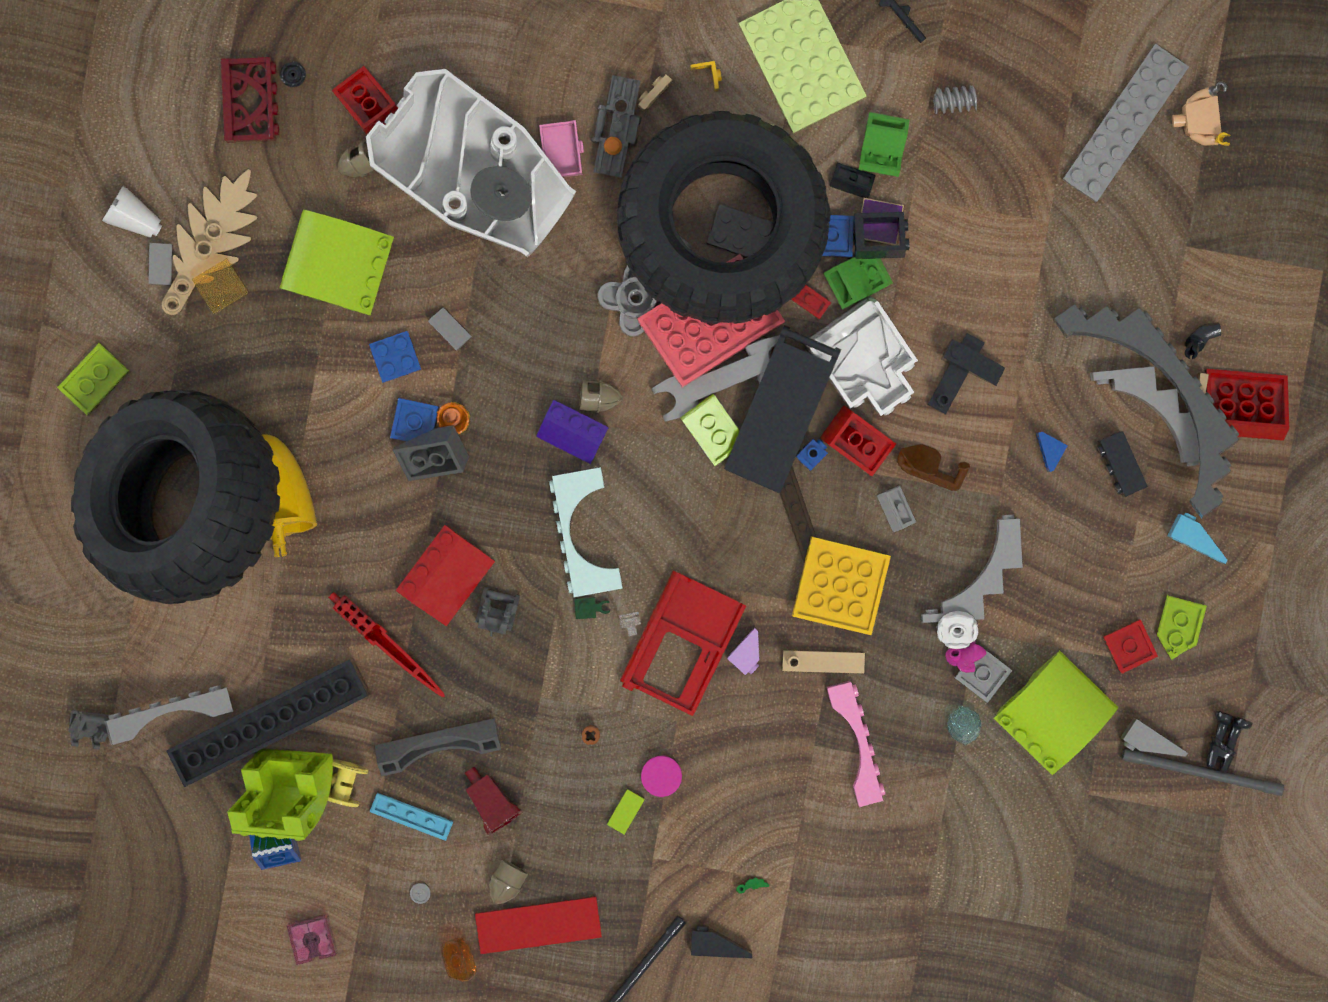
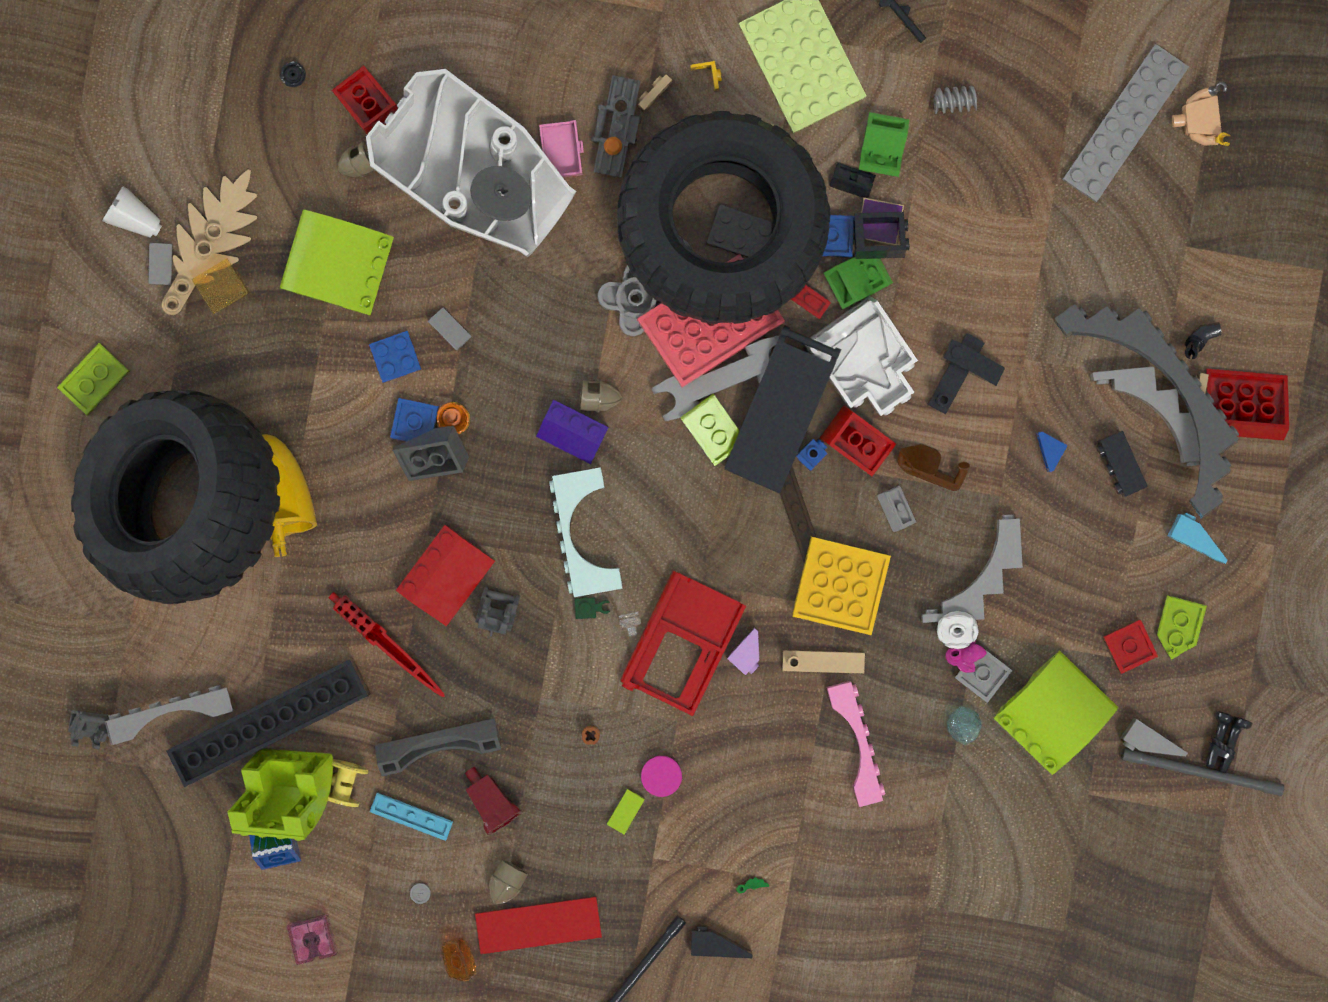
dark red fence [221,57,279,143] -> none

